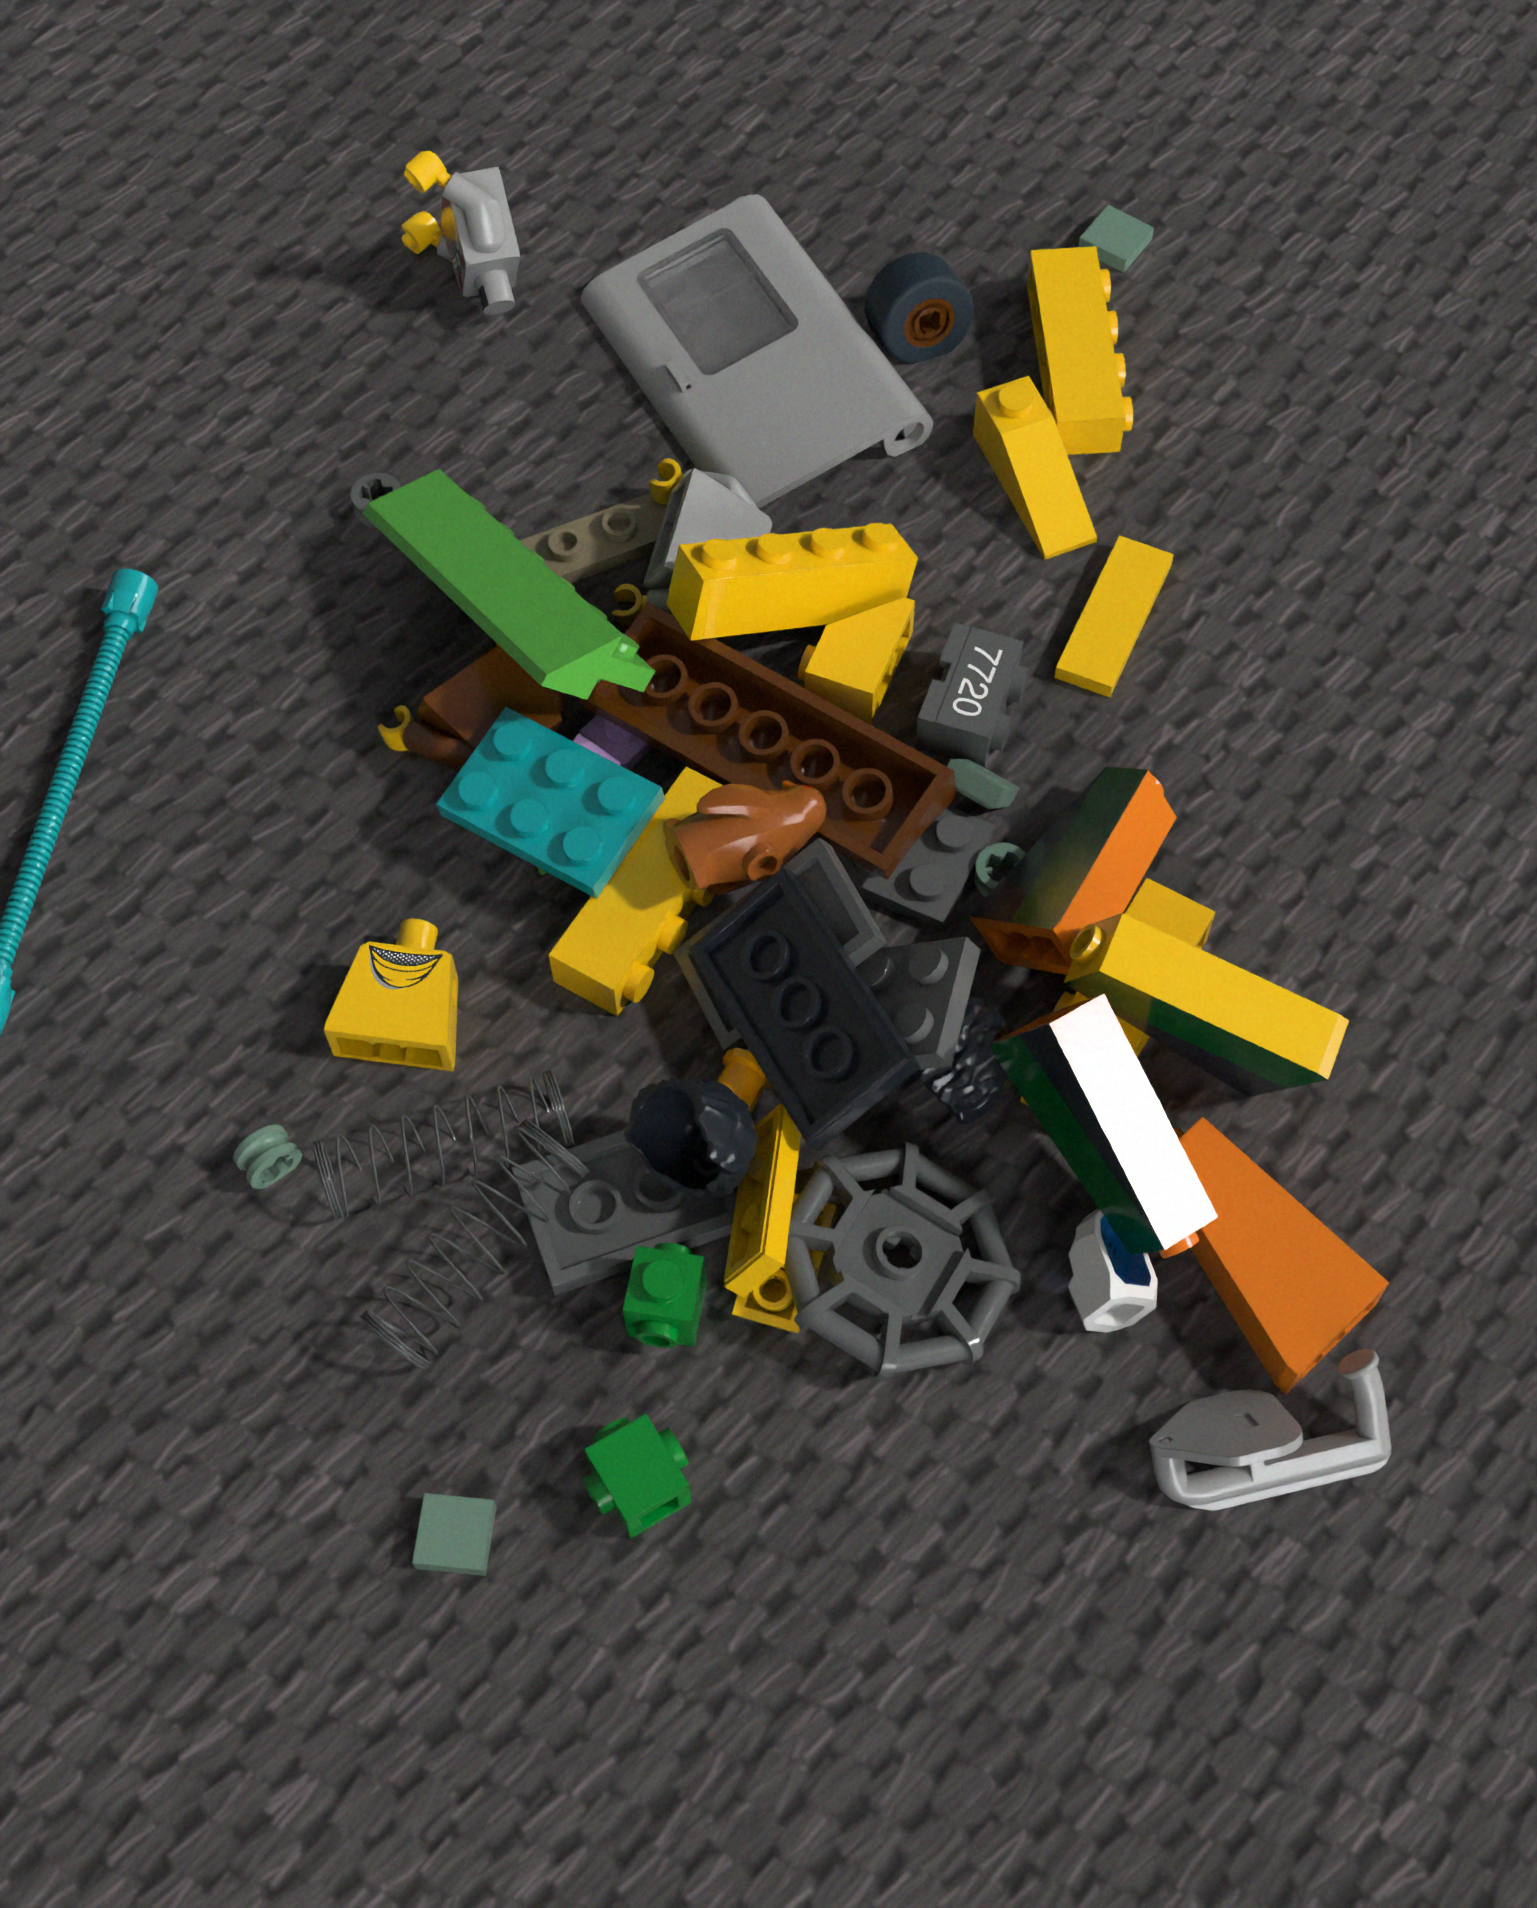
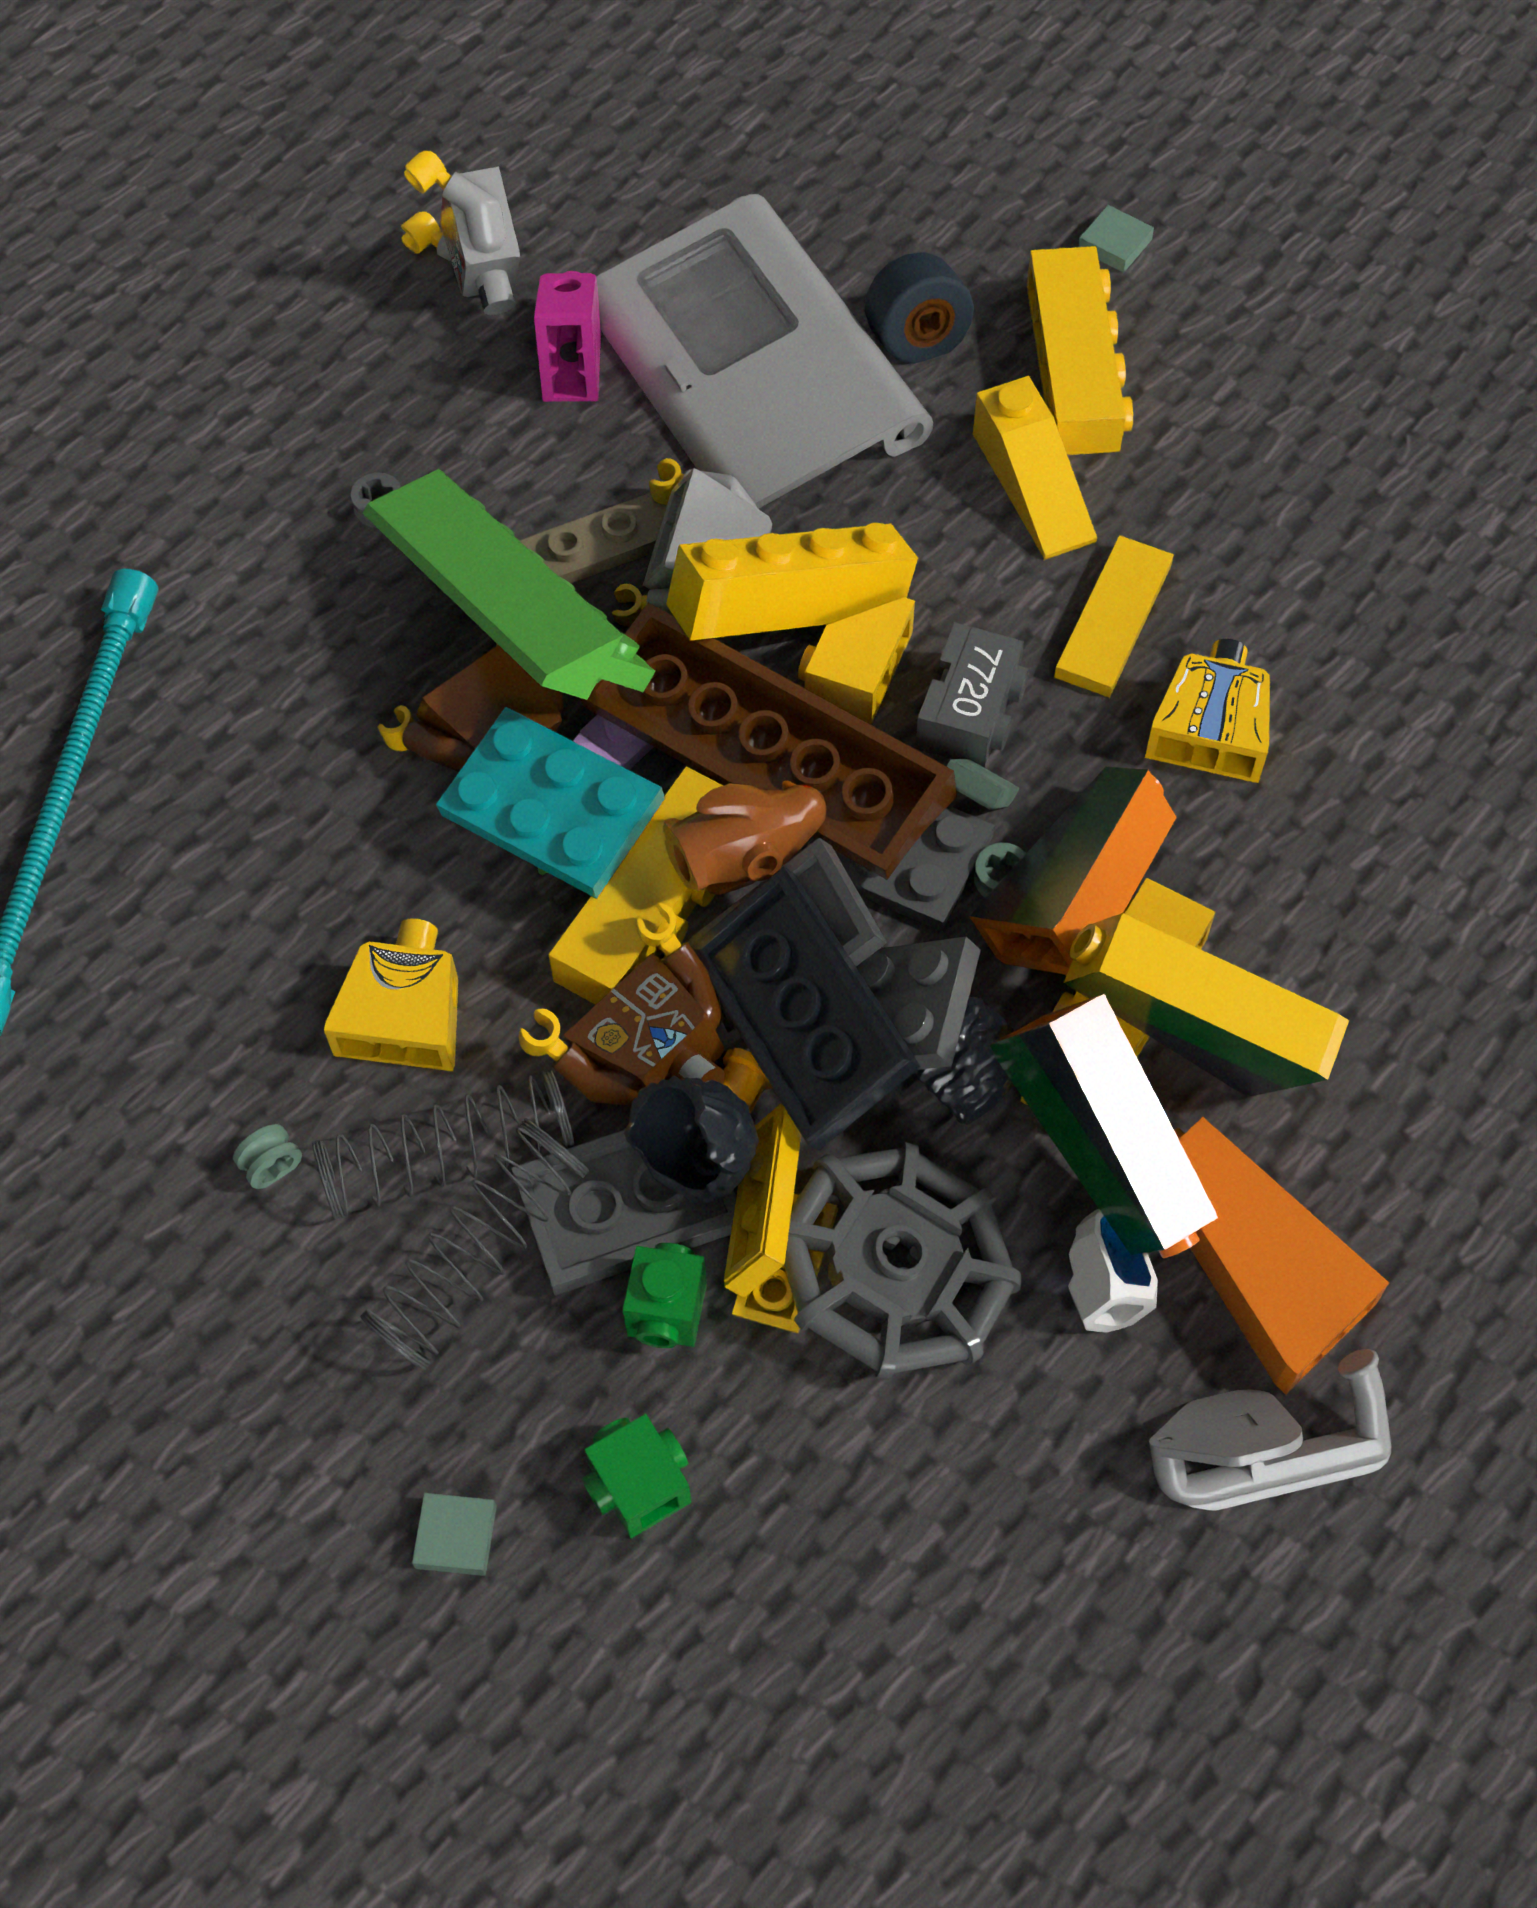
none -> reddish brown torso [518,902,725,1105]
none -> dark pink torso [534,271,601,402]
none -> yellow torso [1145,639,1270,783]

